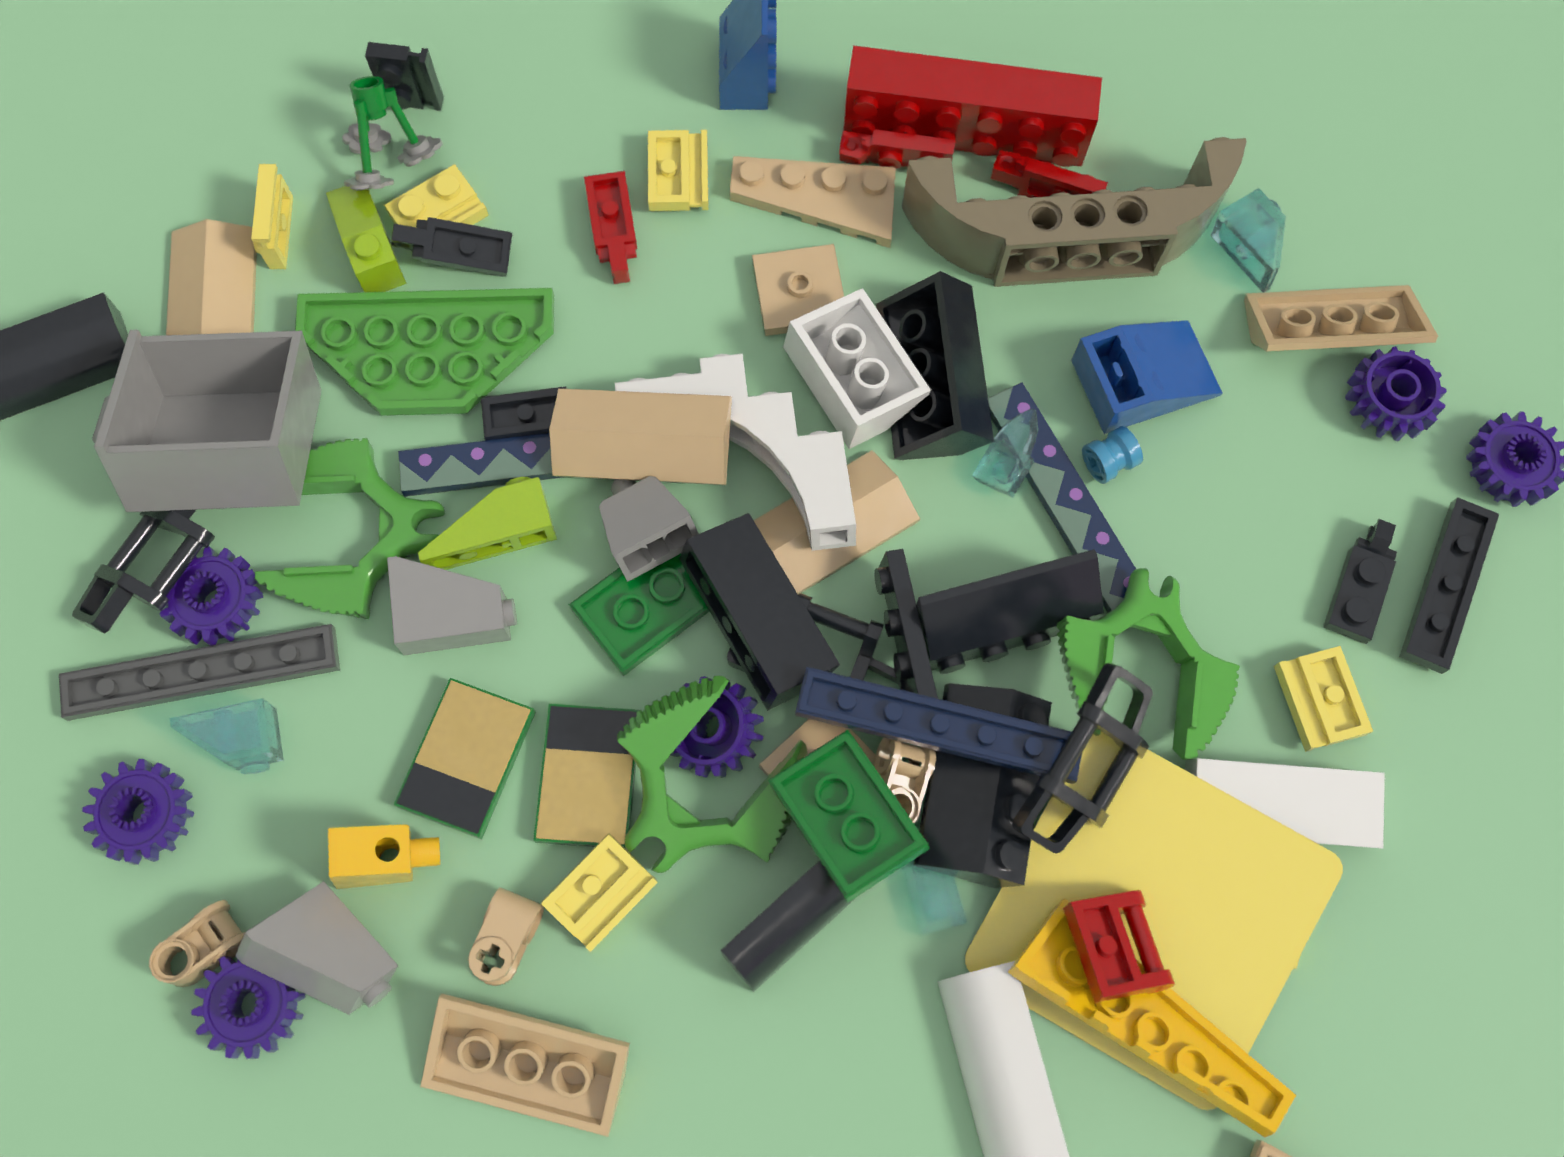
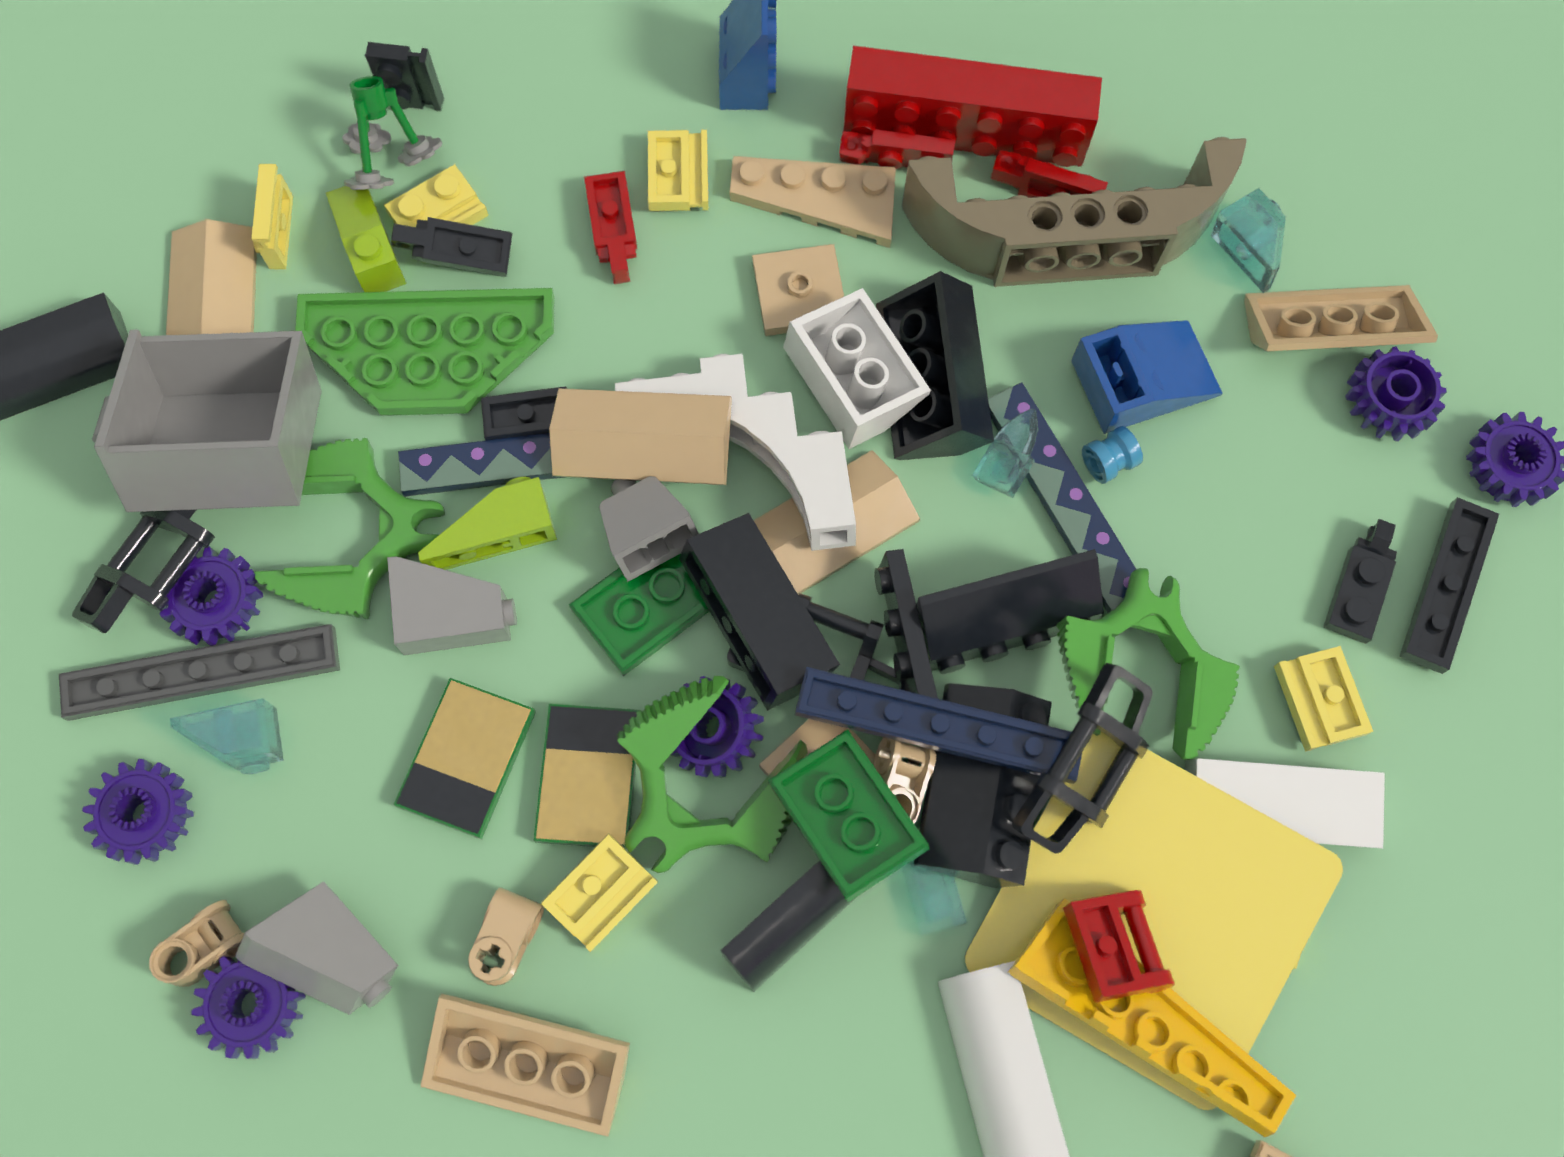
yellow torso [328,825,441,889] -> none

